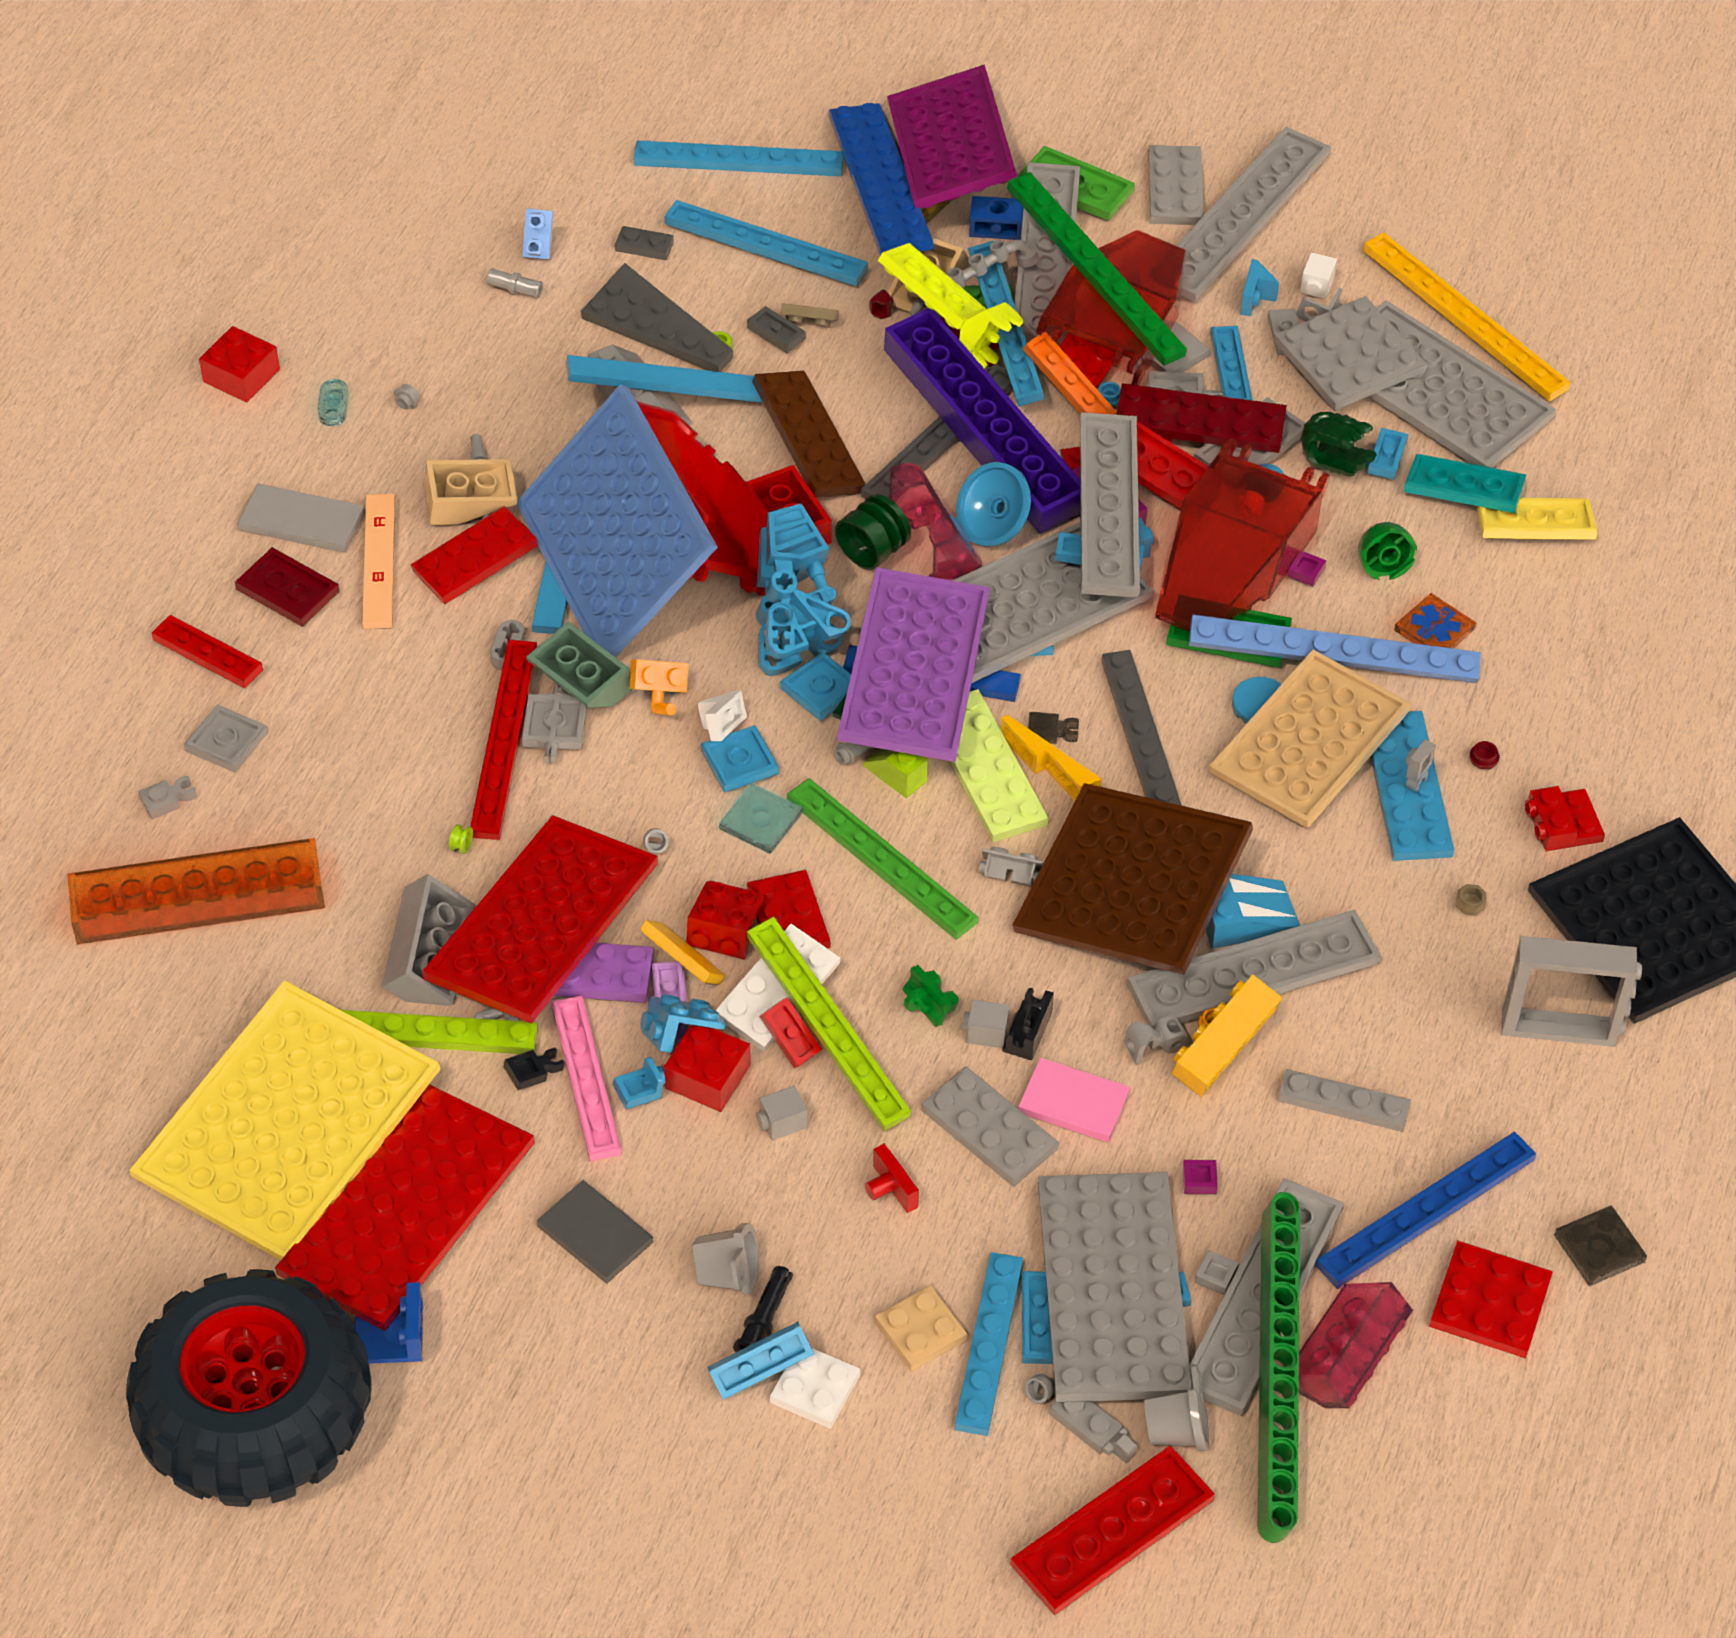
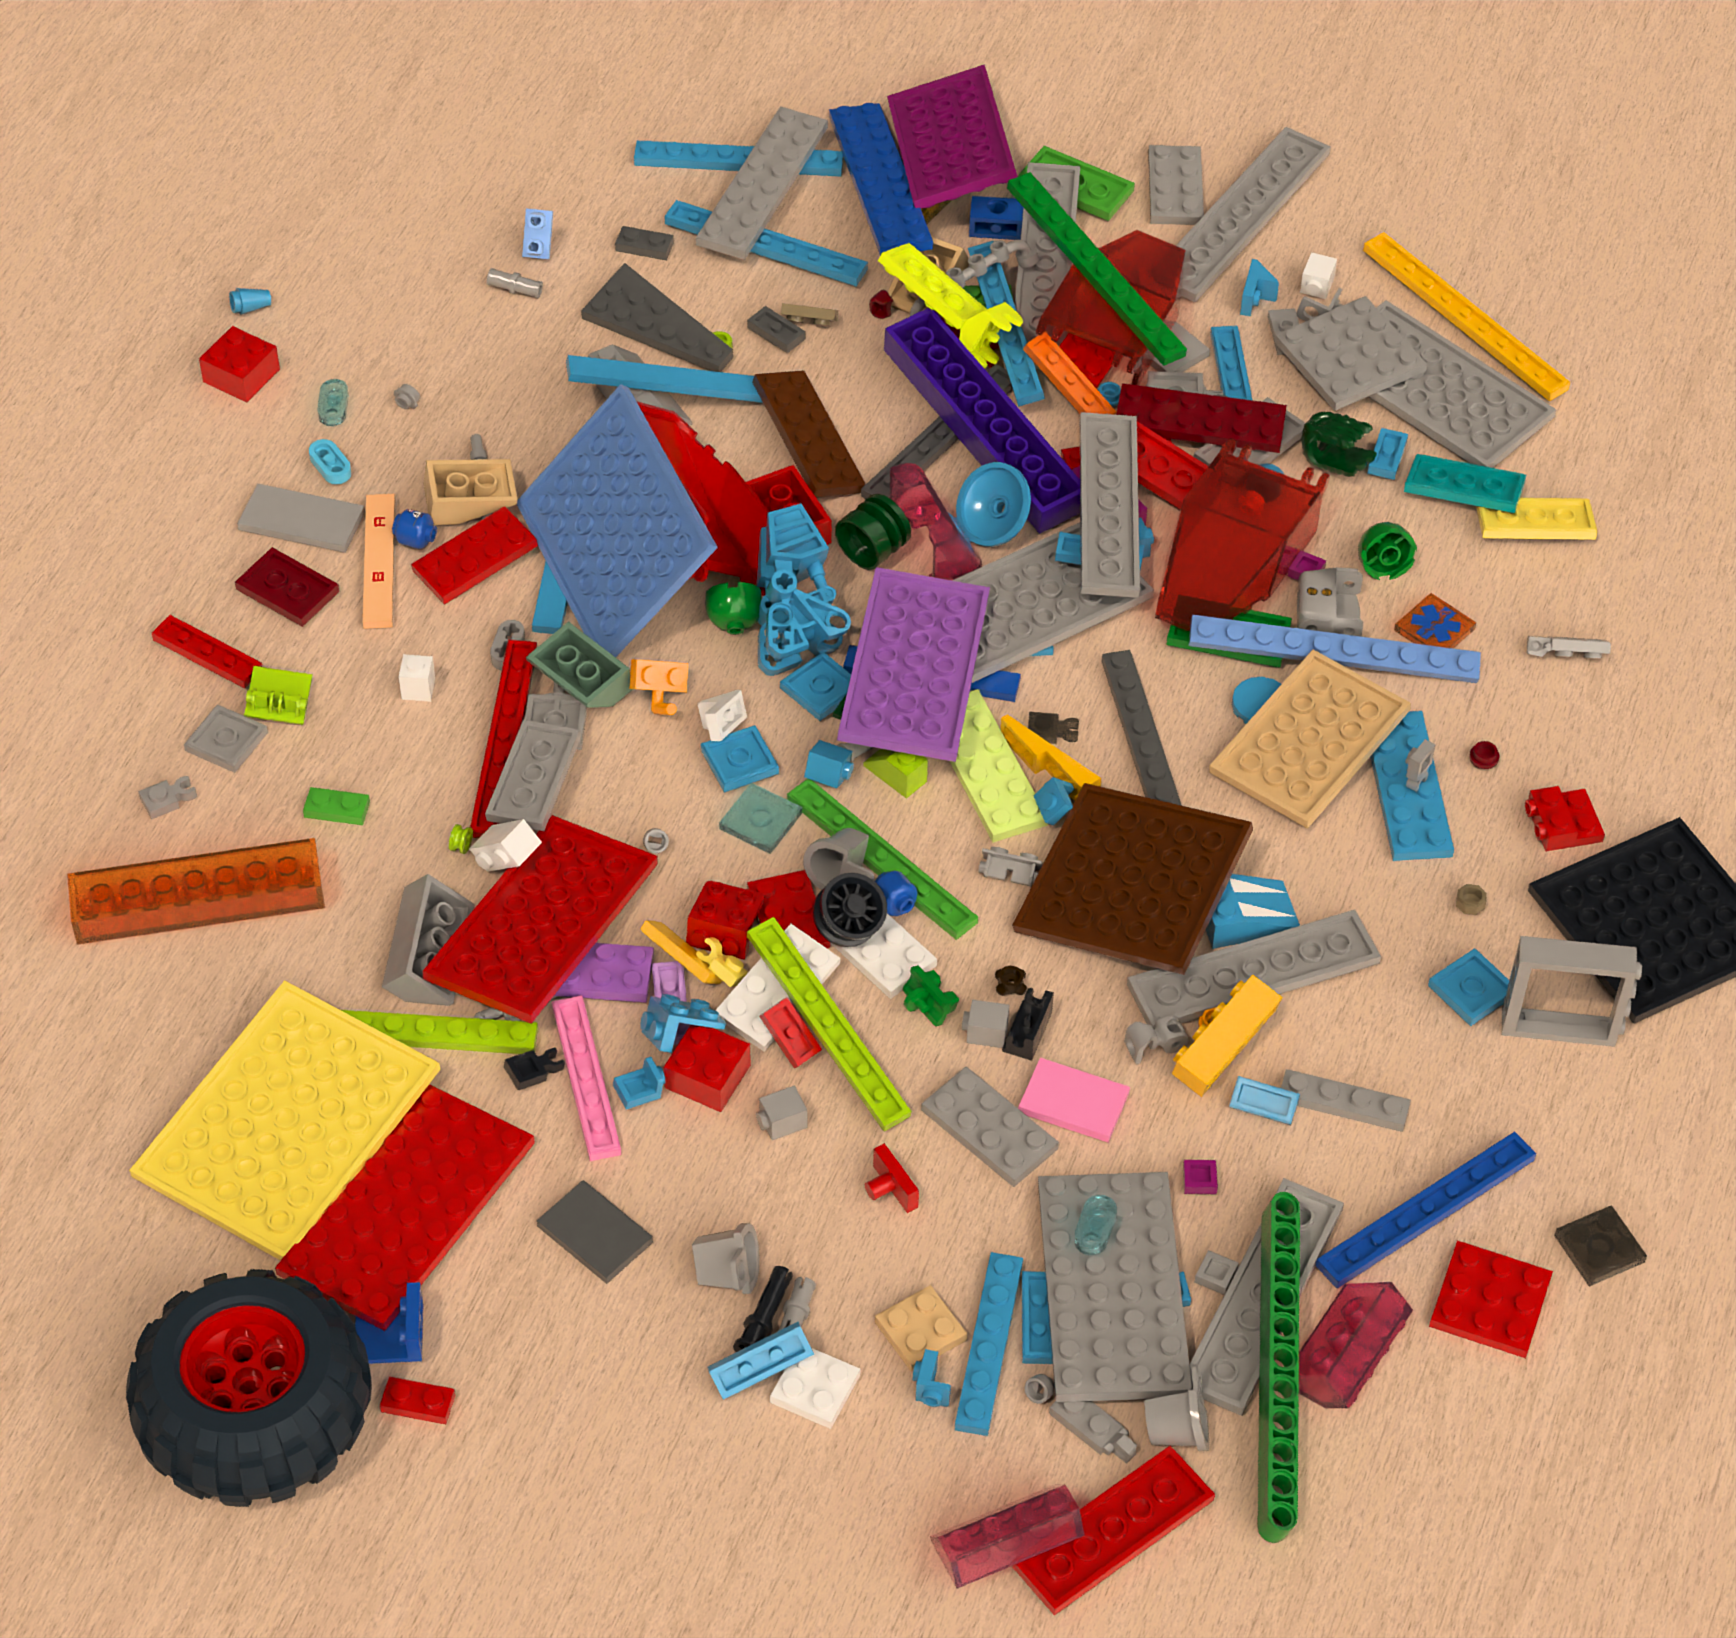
none -> dark azure cone [229,288,271,315]
none -> lime hinge [244,666,312,725]
none -> bright green plate [303,787,370,825]
none -> medium azure plate [309,439,352,484]
none -> red plate [380,1376,456,1425]
none -> blue head [392,509,437,549]
none -> white brick [399,654,435,702]
none -> white brick [469,819,542,872]
none -> light grey plate [485,720,581,831]
none -> light grey plate [696,106,828,260]
none -> light yellow plate [696,937,748,987]
none -> green cylinder [705,582,763,635]
none -> light grey pin [778,1277,816,1331]
none -> light grey container [803,828,874,890]
none -> dark azure brick [804,740,854,788]
none -> black wheel [813,873,887,947]
none -> white plate [830,914,937,999]
none -> blue head [874,871,918,916]
none -> dark azure bracket [912,1349,951,1407]
none -> clear pink slope [930,1484,1085,1589]
none -> dark brown plate [995,965,1027,996]
none -> dark azure bracket [1034,777,1074,826]
none -> clear light blue plate [1075,1195,1117,1255]
none -> tile [1229,1076,1300,1126]
none -> light grey piece [1297,567,1363,637]
none -> dark azure plate [1428,948,1509,1026]
none -> light grey hinge [1526,636,1611,658]

